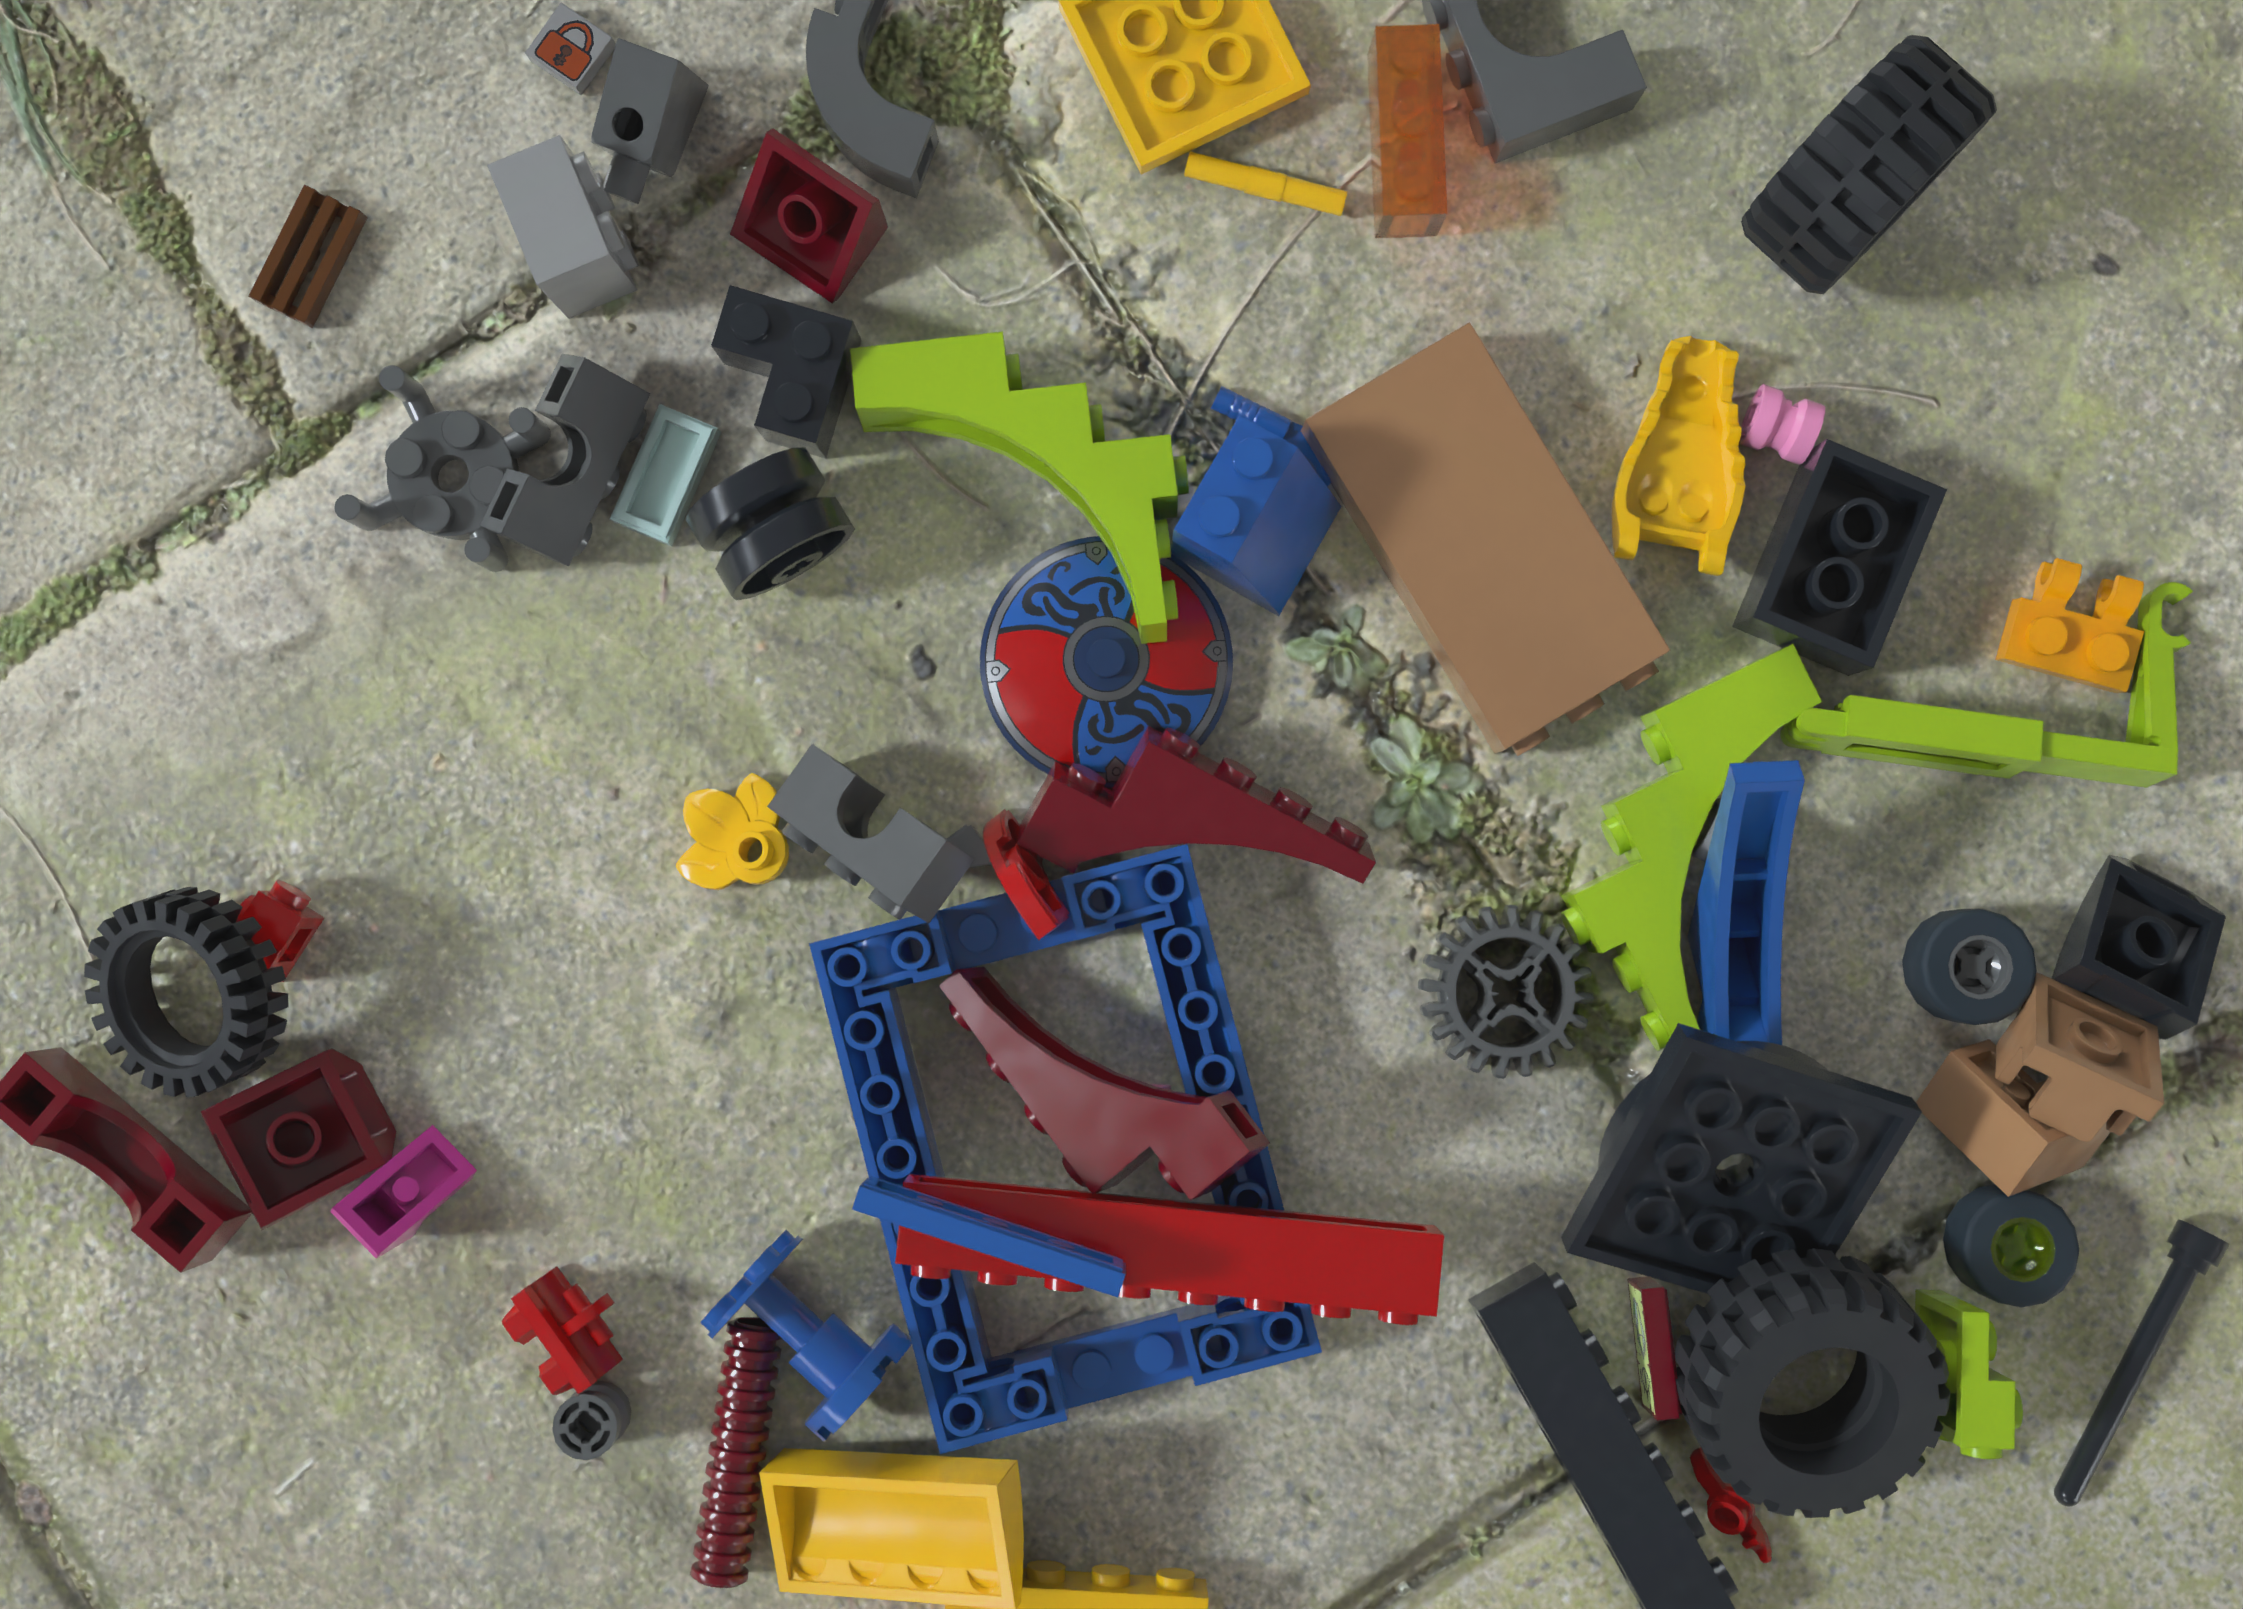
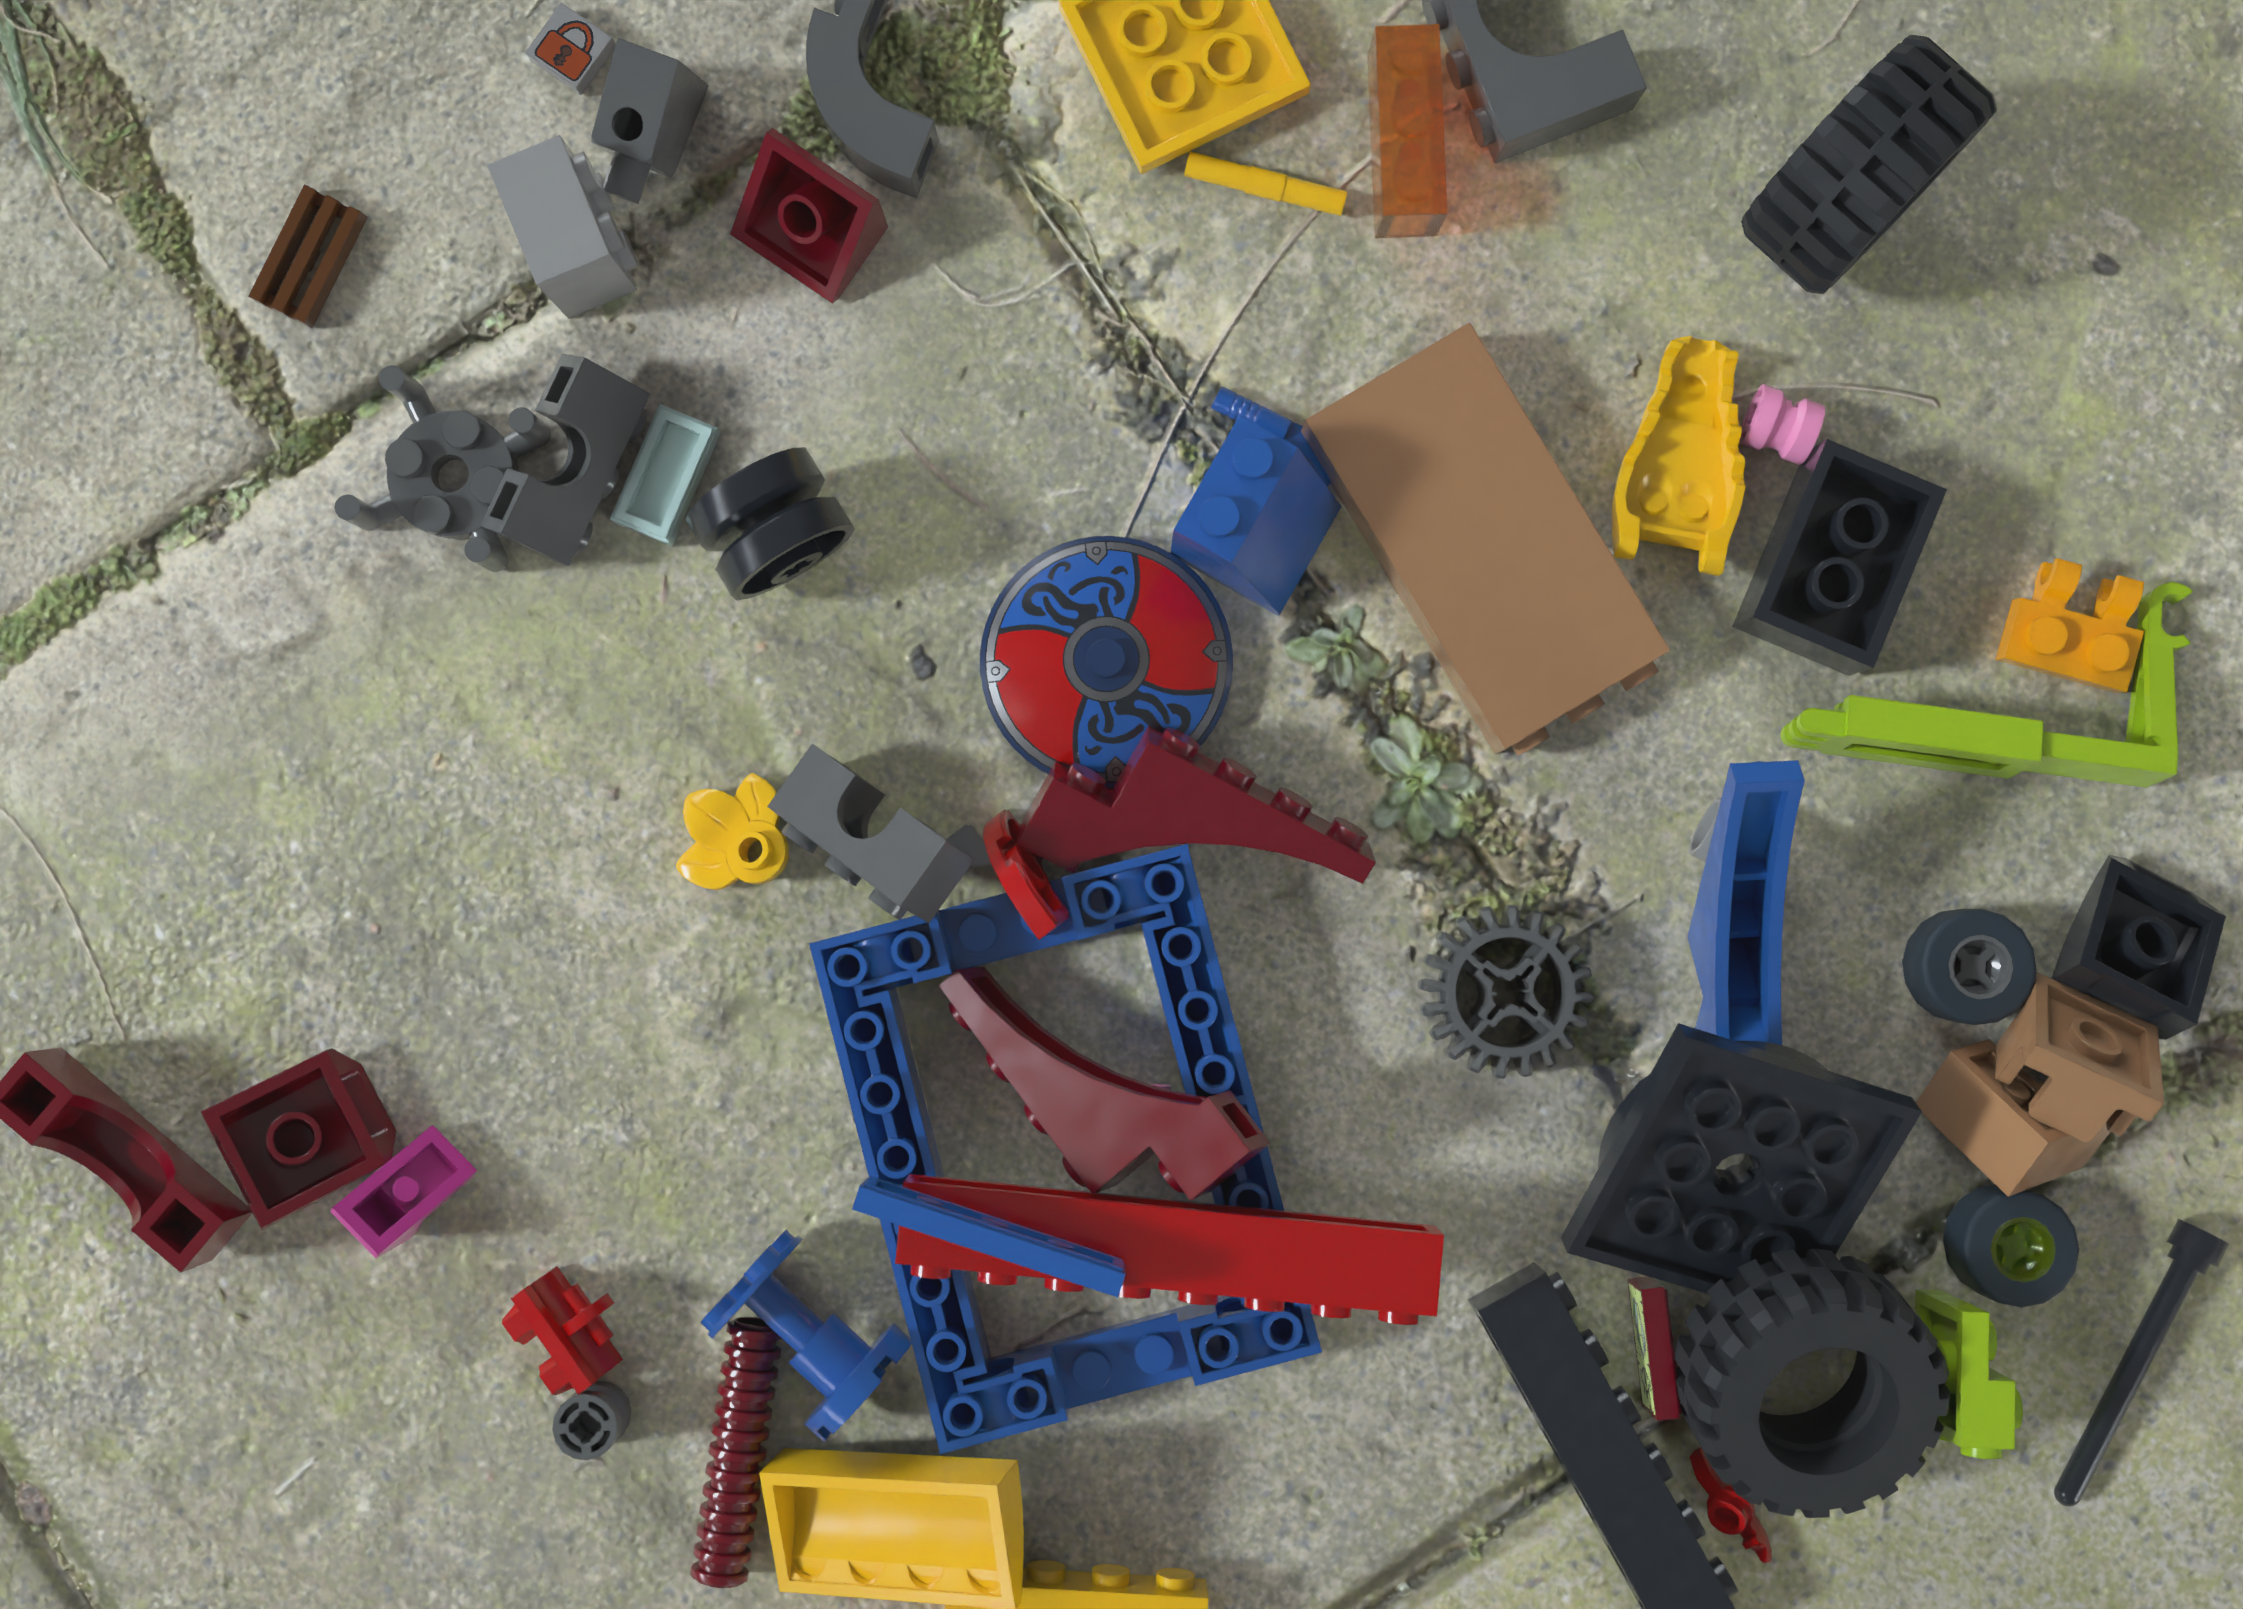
black tyre [84,887,289,1097] -> none
red brick [236,880,324,983] -> none
black brick [711,285,862,459] -> none
lime arch [850,331,1189,644] -> none
lime arch [1561,644,1822,1051] -> none

